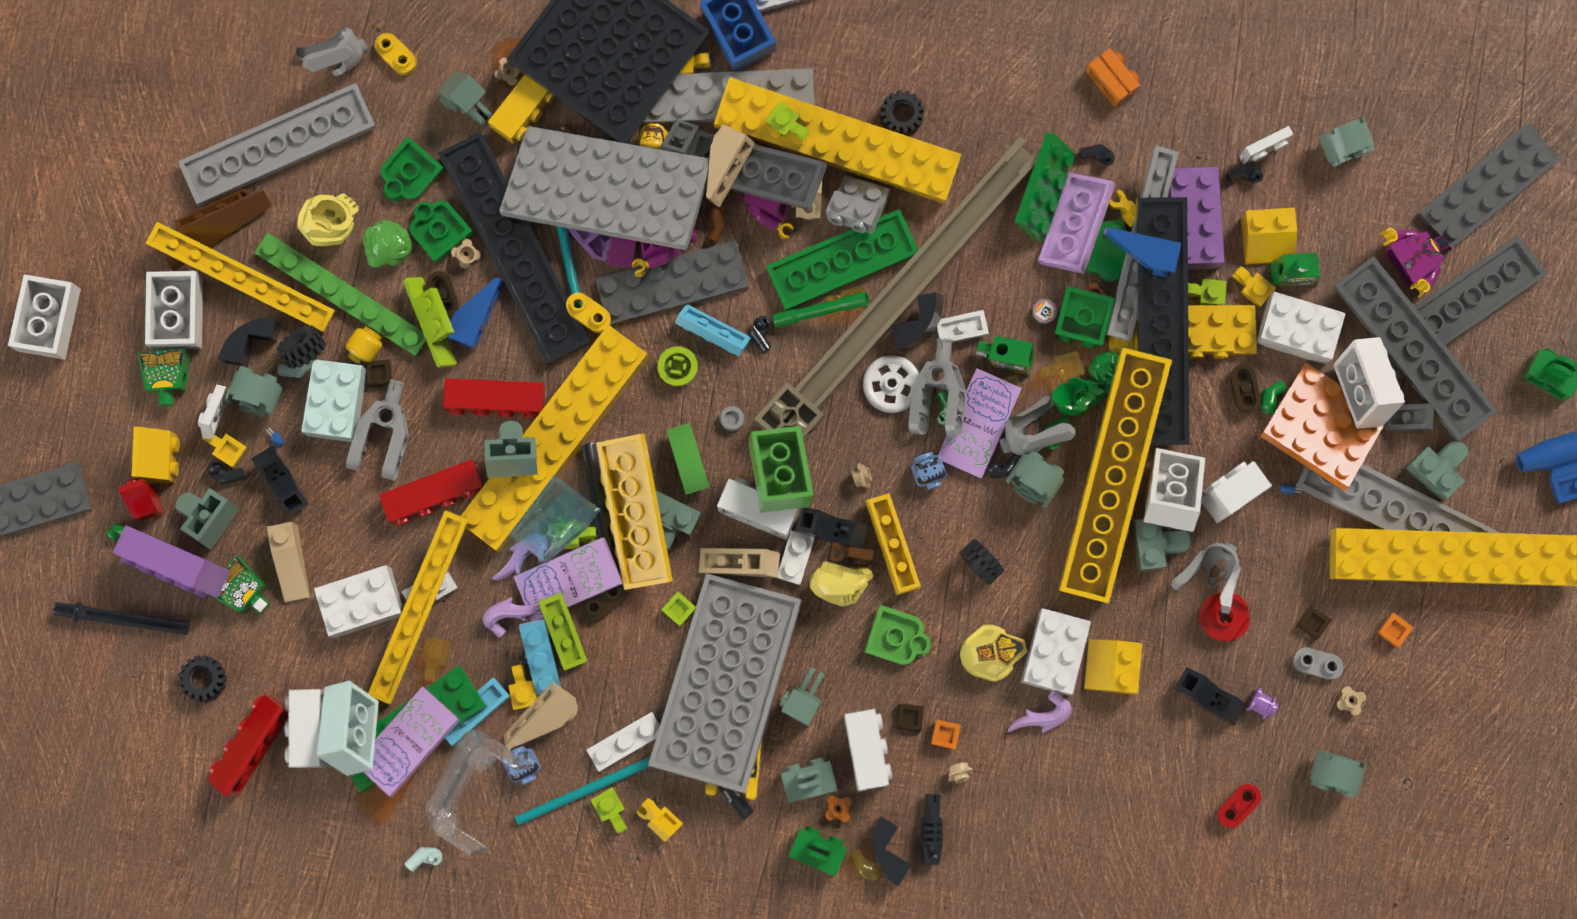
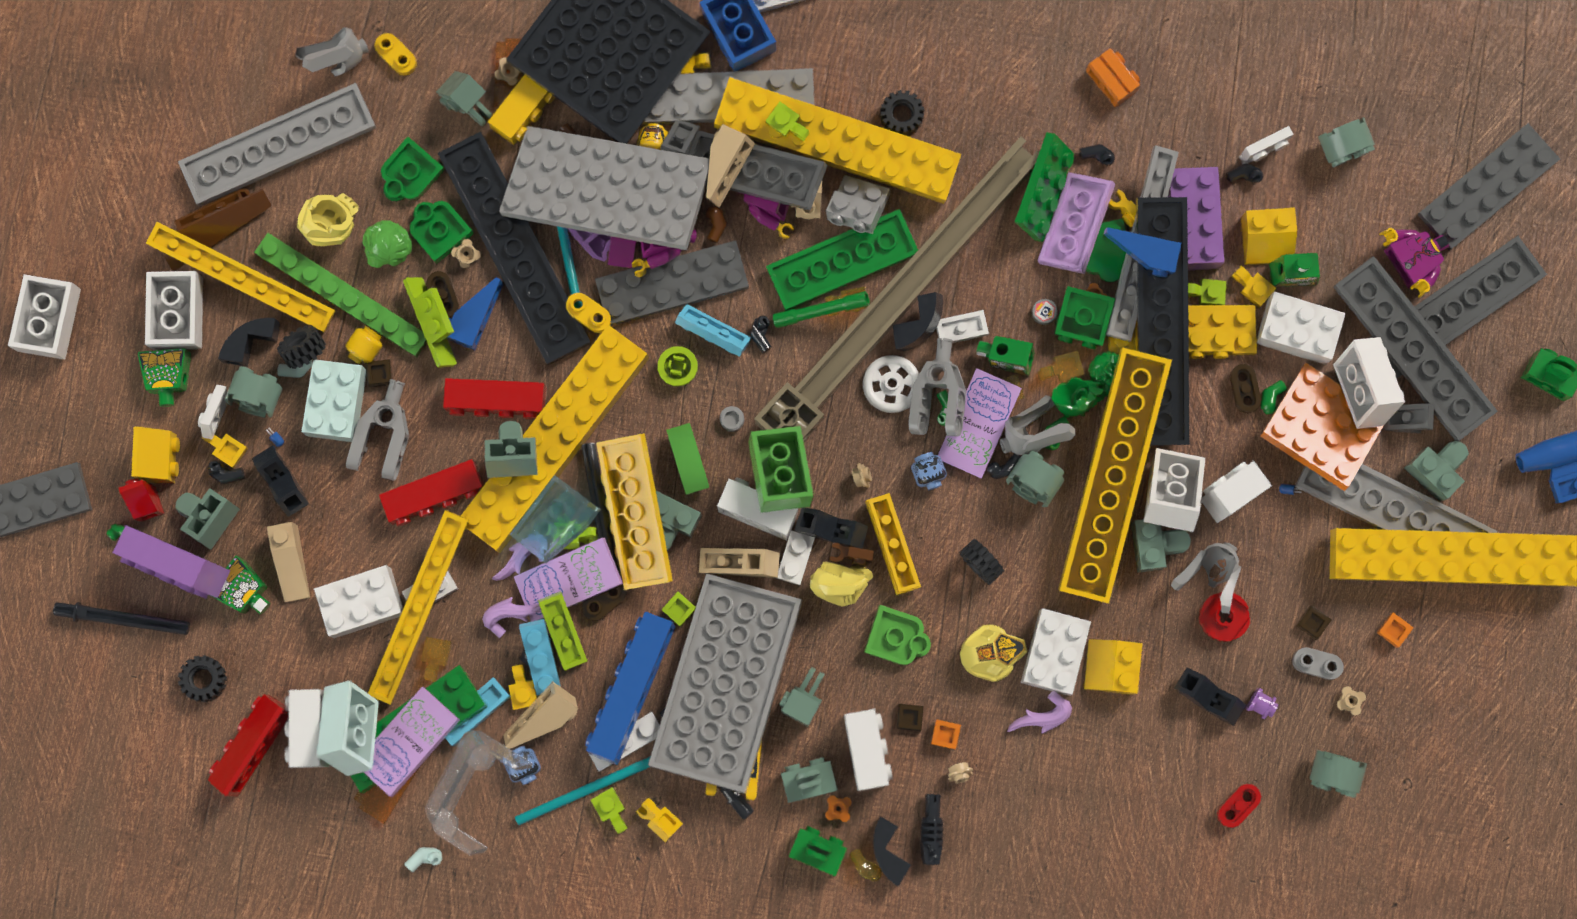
none -> blue brick [585,611,676,765]

